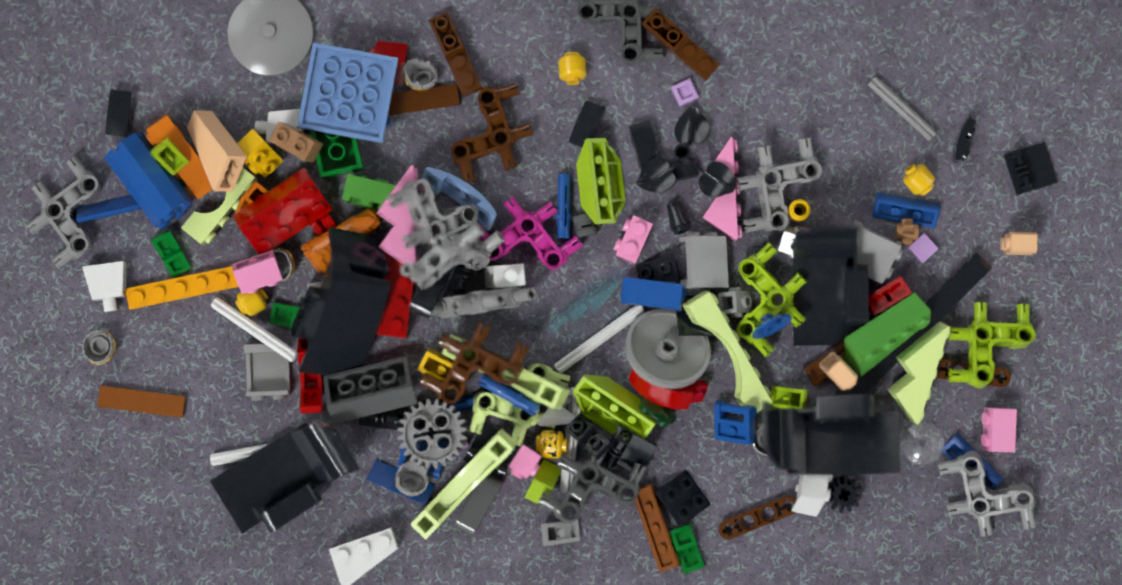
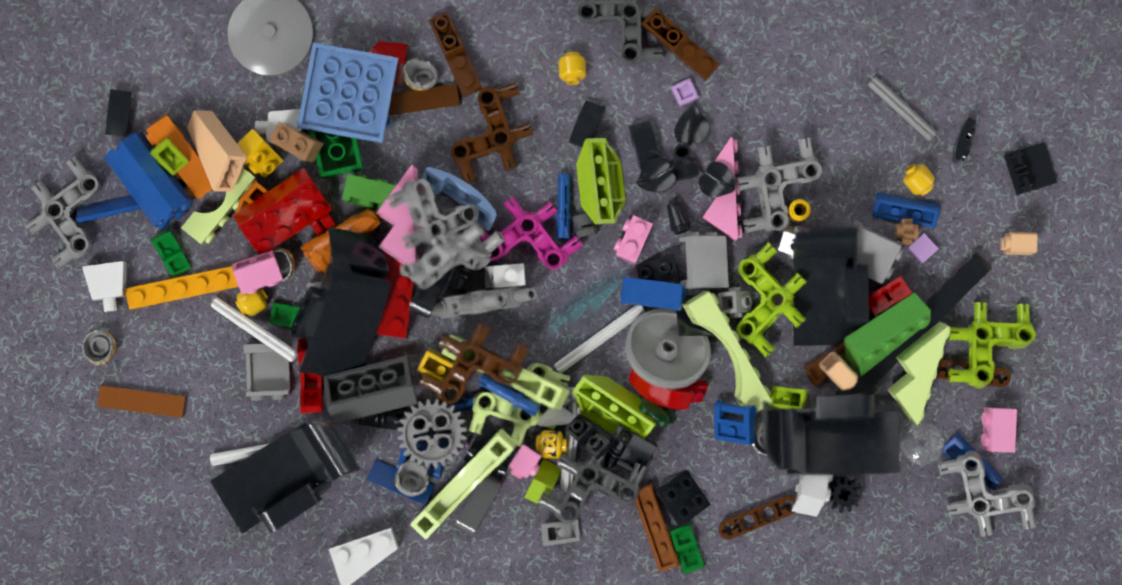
blue dish [752,313,792,339] -> none

